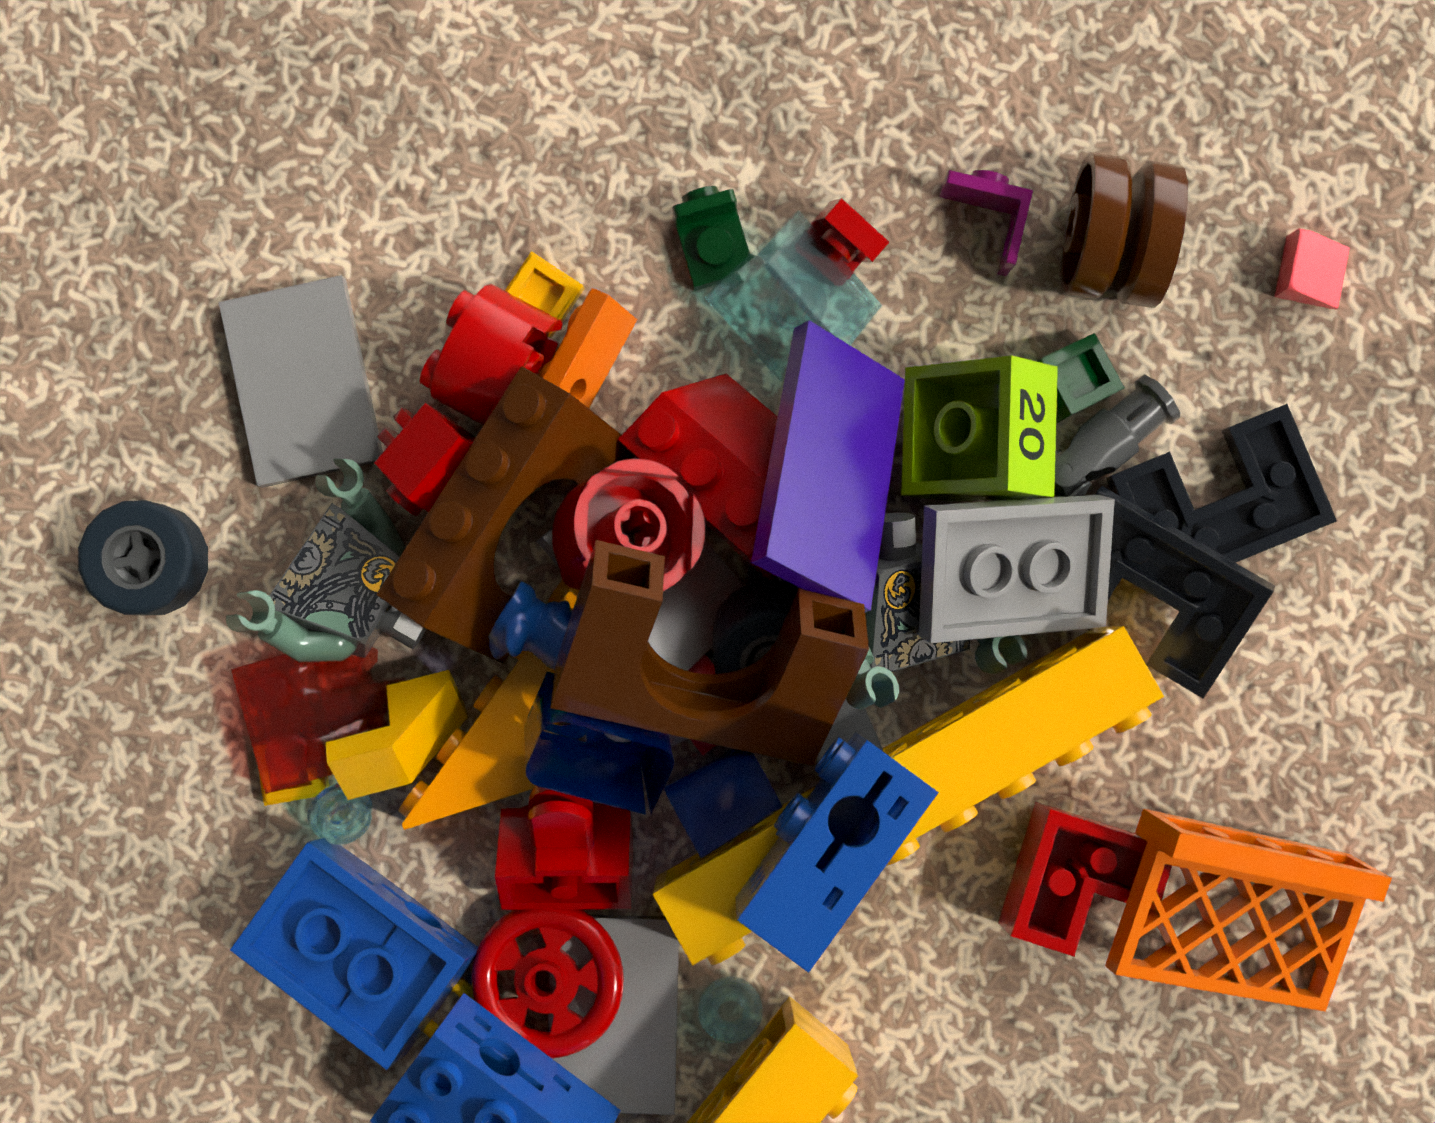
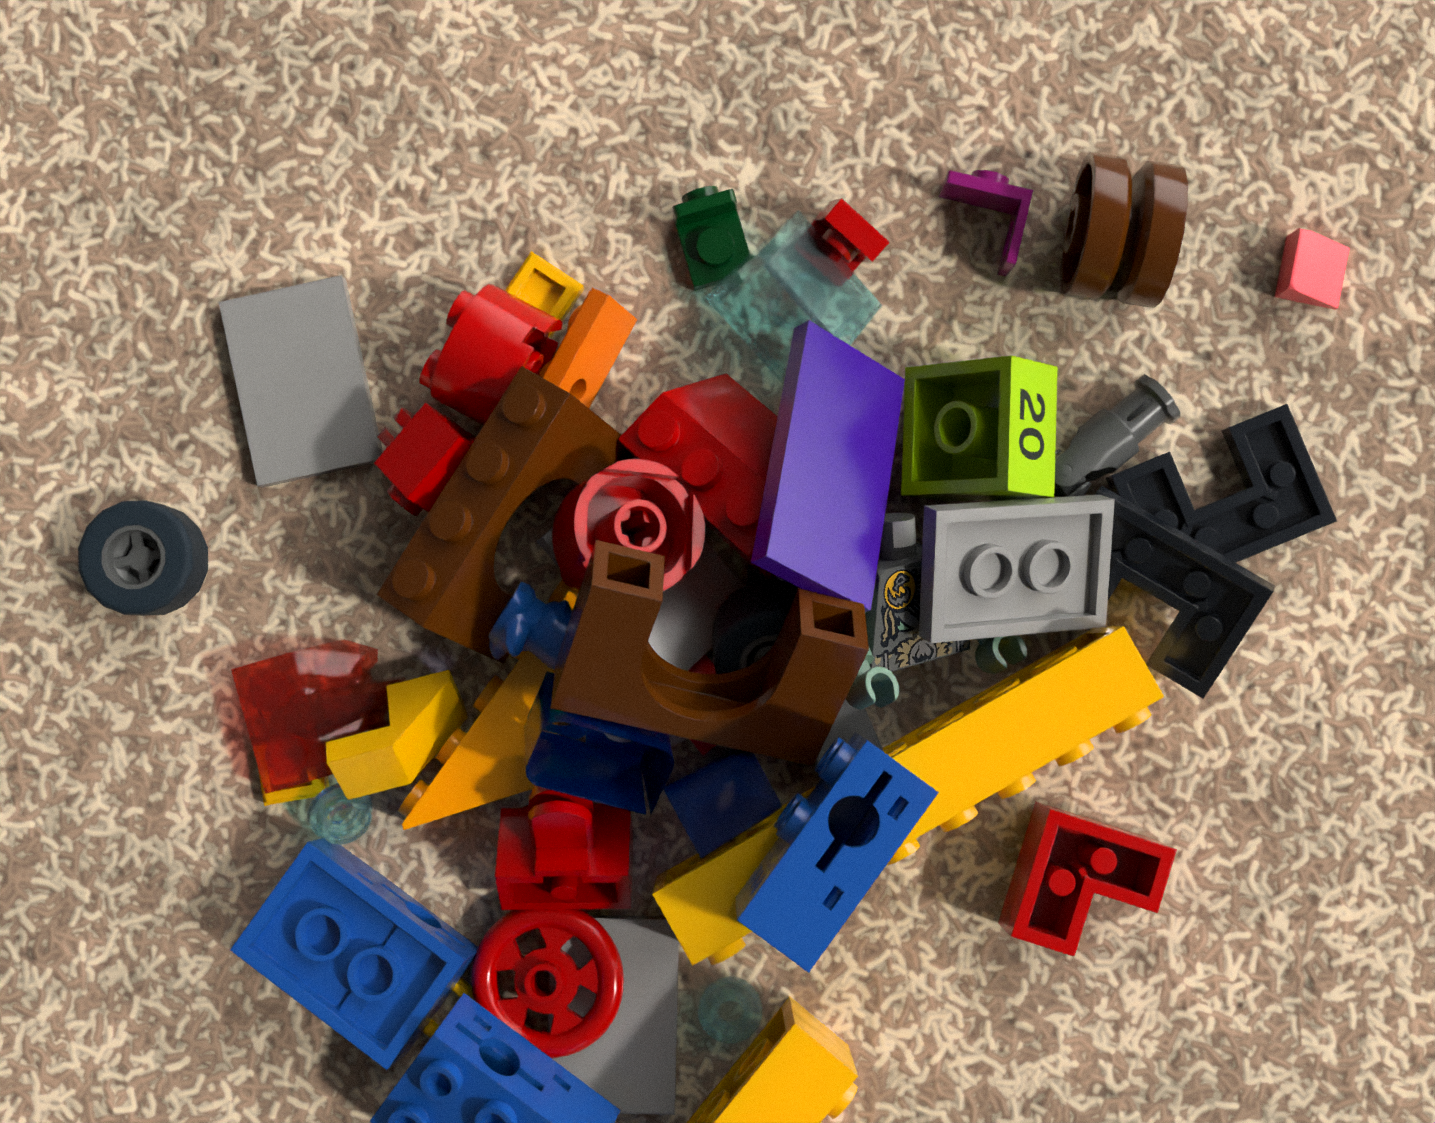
torso [226,458,427,662] -> none
dark green bracket [1037,333,1125,424] -> none
orange fence [1105,809,1392,1012] -> none

